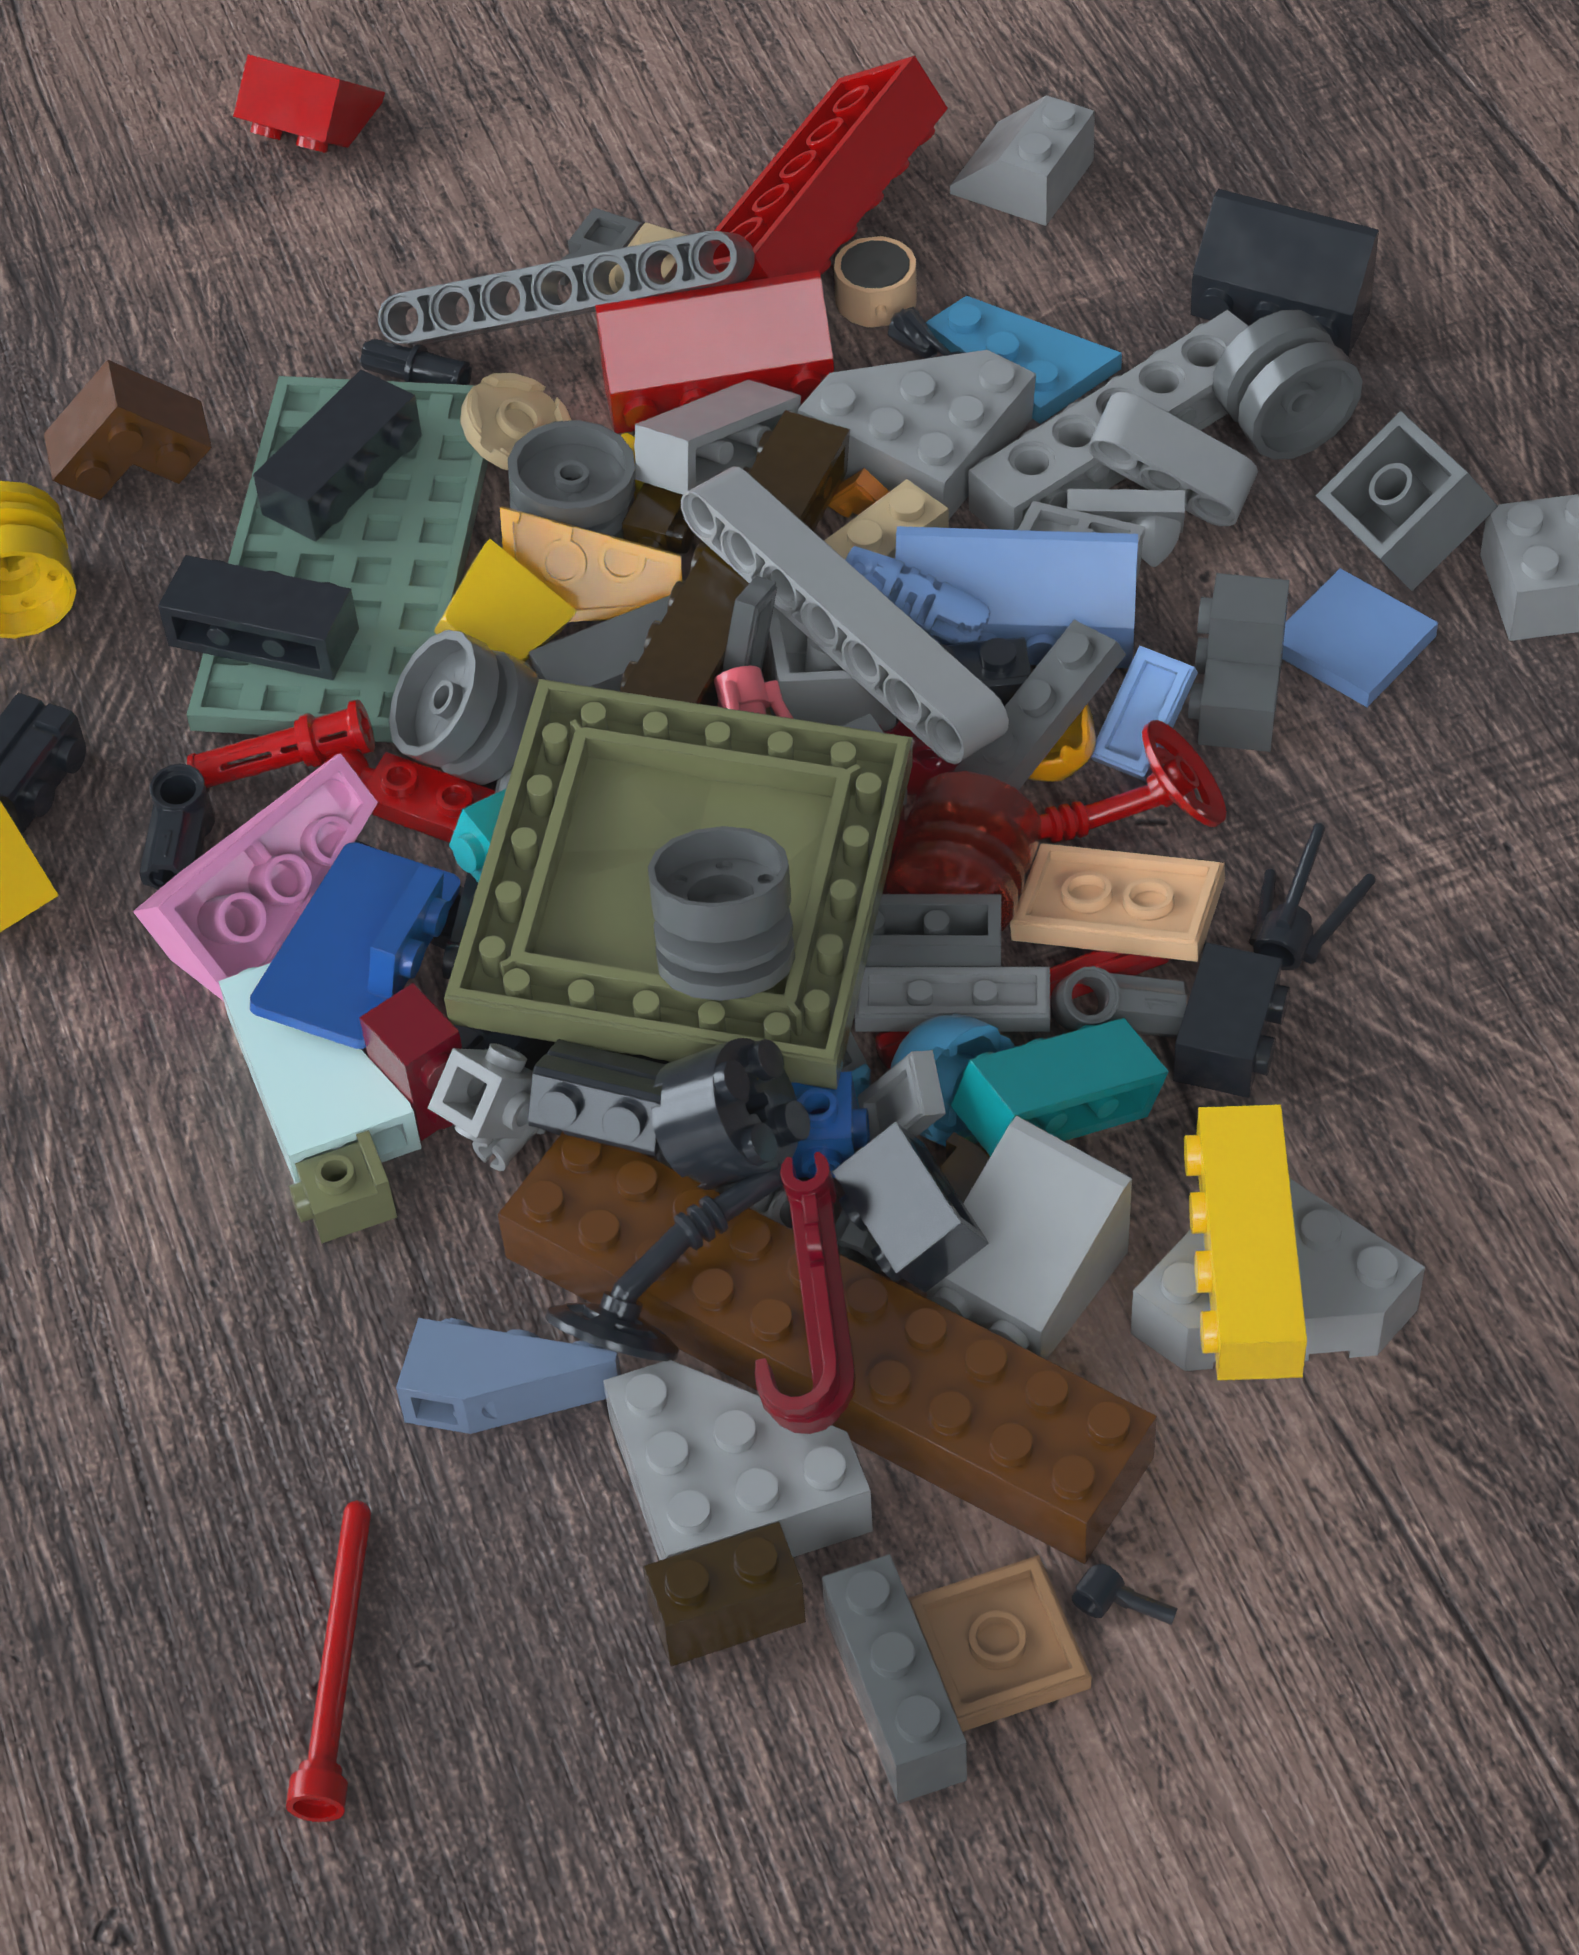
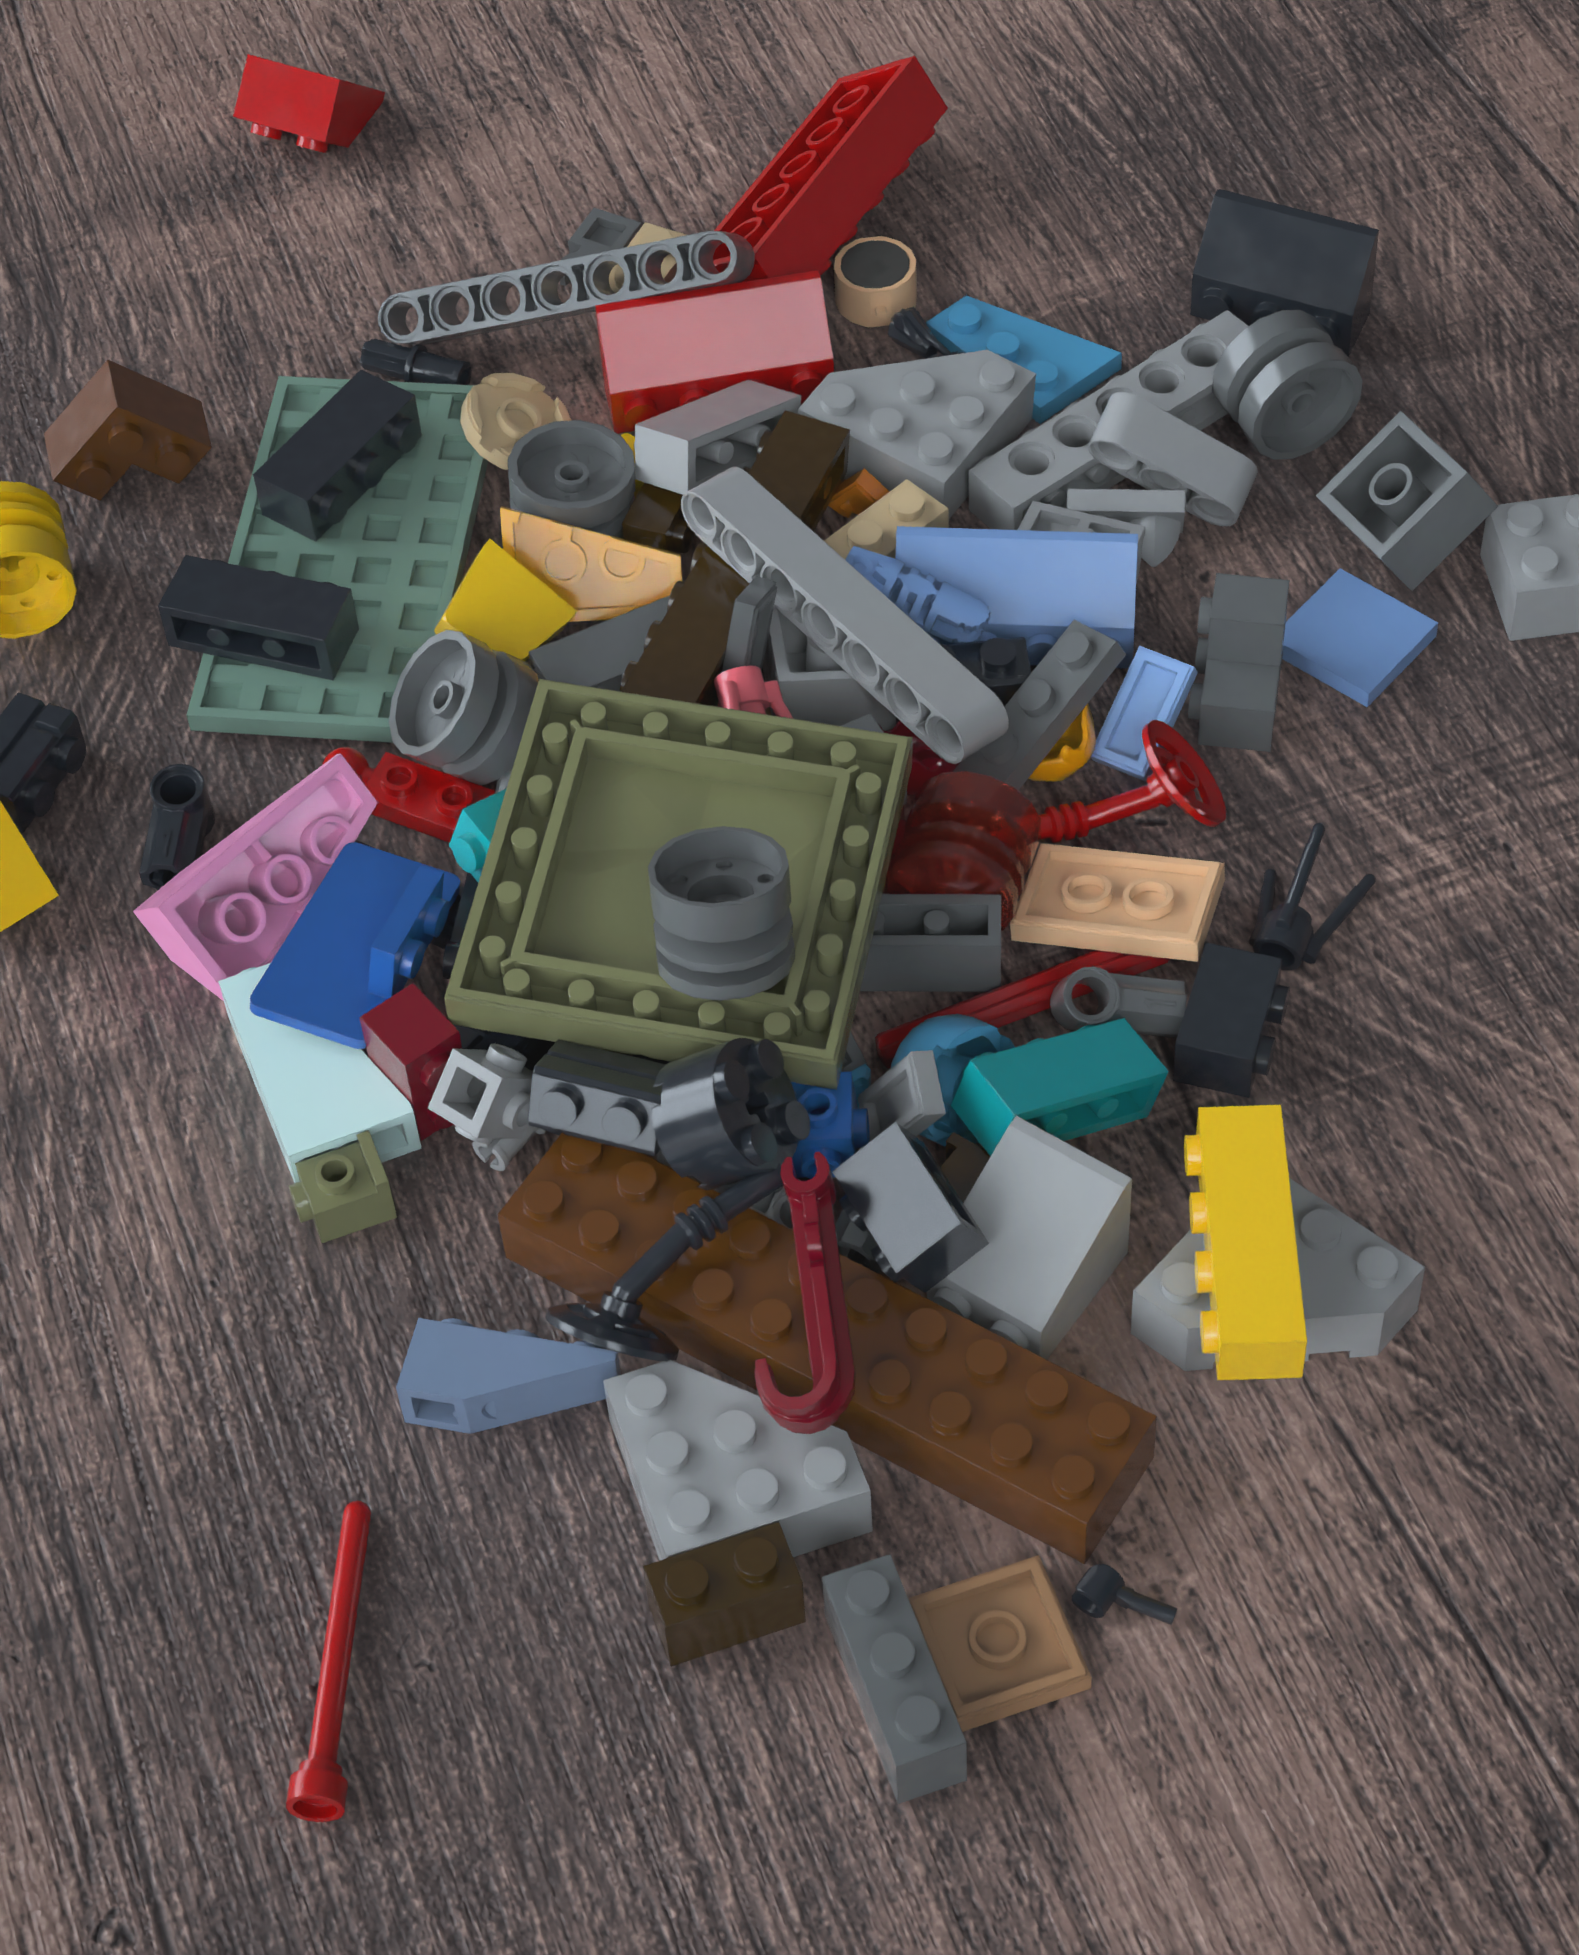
red pin [187,699,375,788] -> none
light grey tile [855,967,1050,1032] -> none
light grey slope [950,95,1095,226] -> none

